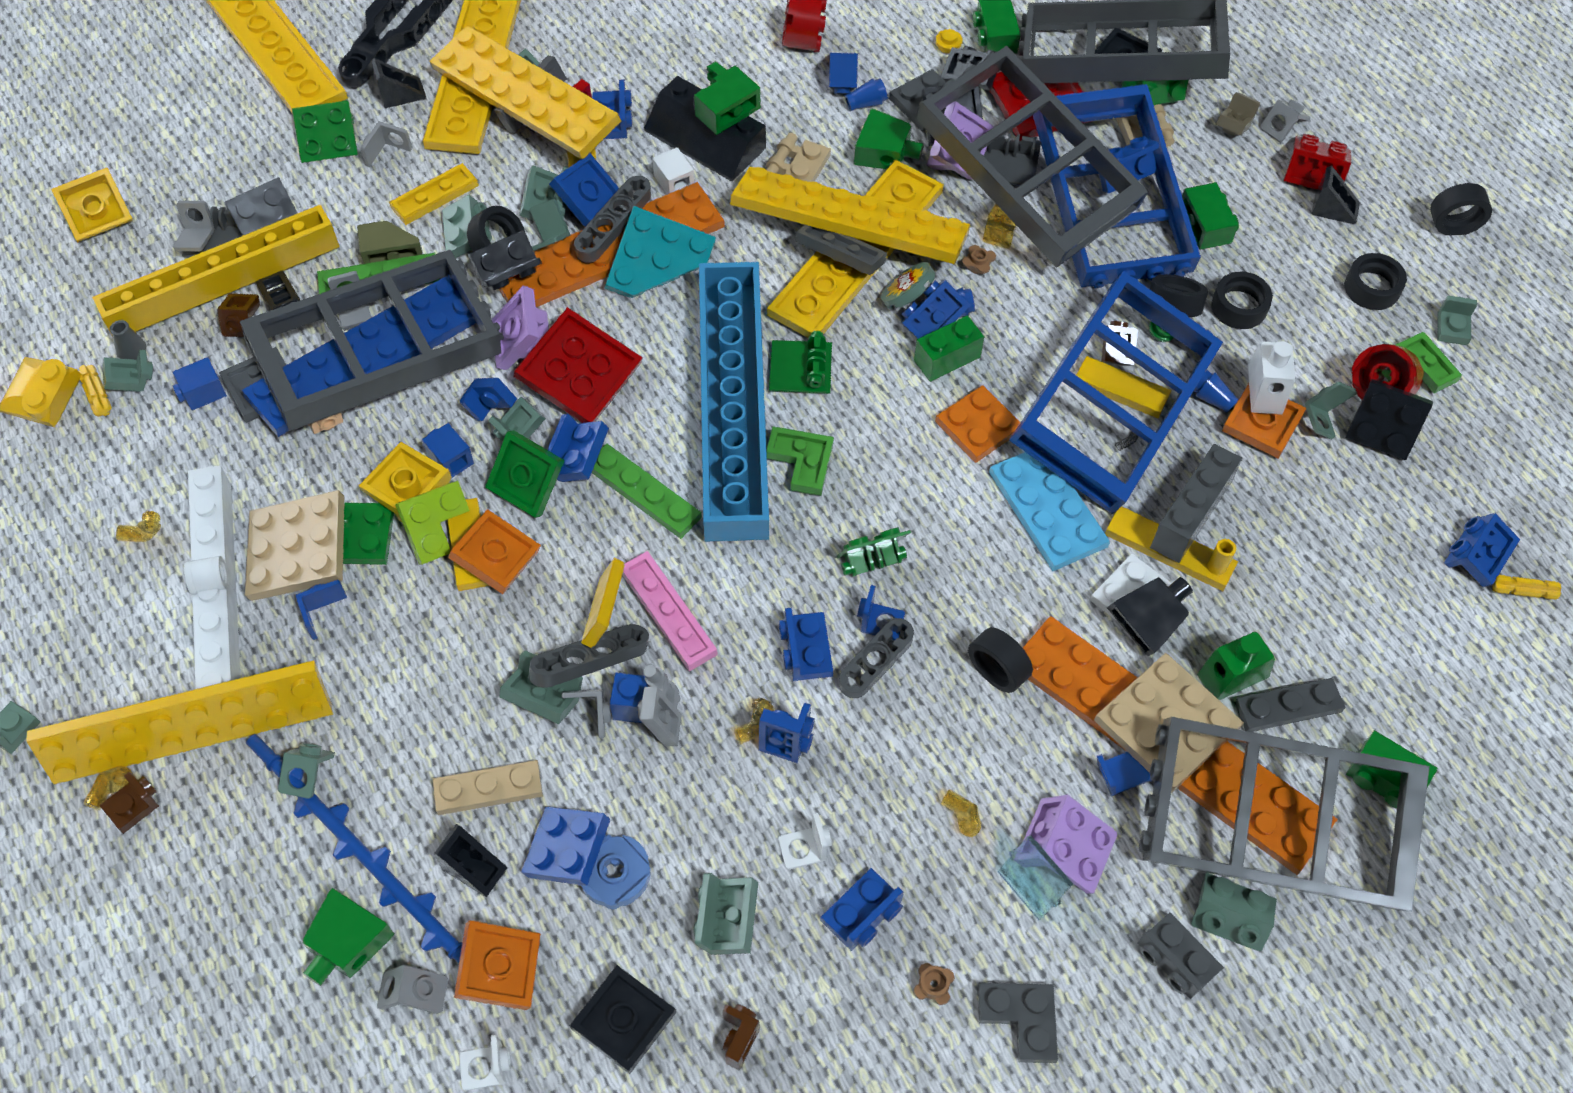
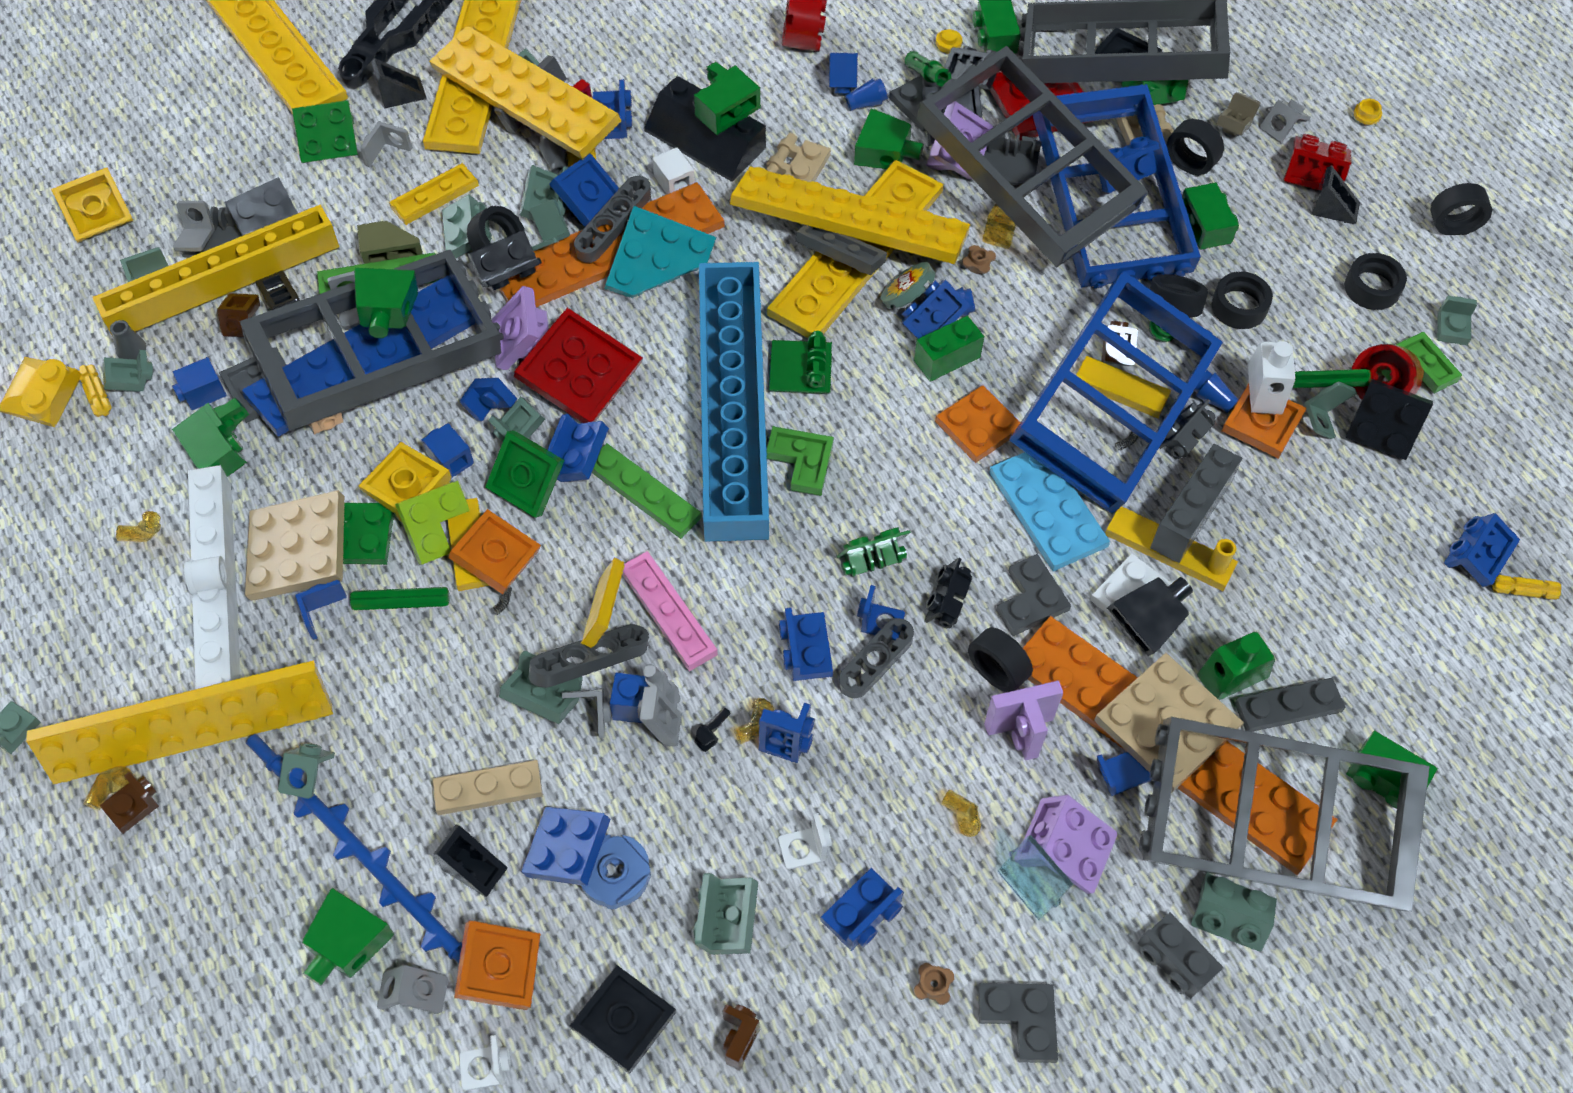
none -> sand green bracket [120,247,169,282]
none -> green hinge [172,398,249,477]
none -> green axle [350,587,450,610]
none -> green torso [354,268,418,338]
none -> clear smoke leg [493,586,512,615]
none -> dark grey cone [539,135,567,175]
none -> black hand [695,708,731,752]
none -> green pin [904,51,951,87]
none -> black hinge [924,558,973,629]
none -> lavender bracket [984,681,1063,760]
none -> dark grey plate [996,554,1071,636]
none -> dark grey hinge [1159,399,1216,459]
none -> black tyre [1166,118,1224,176]
none -> green axle [1293,369,1371,388]
none -> yellow plate [1353,98,1382,125]

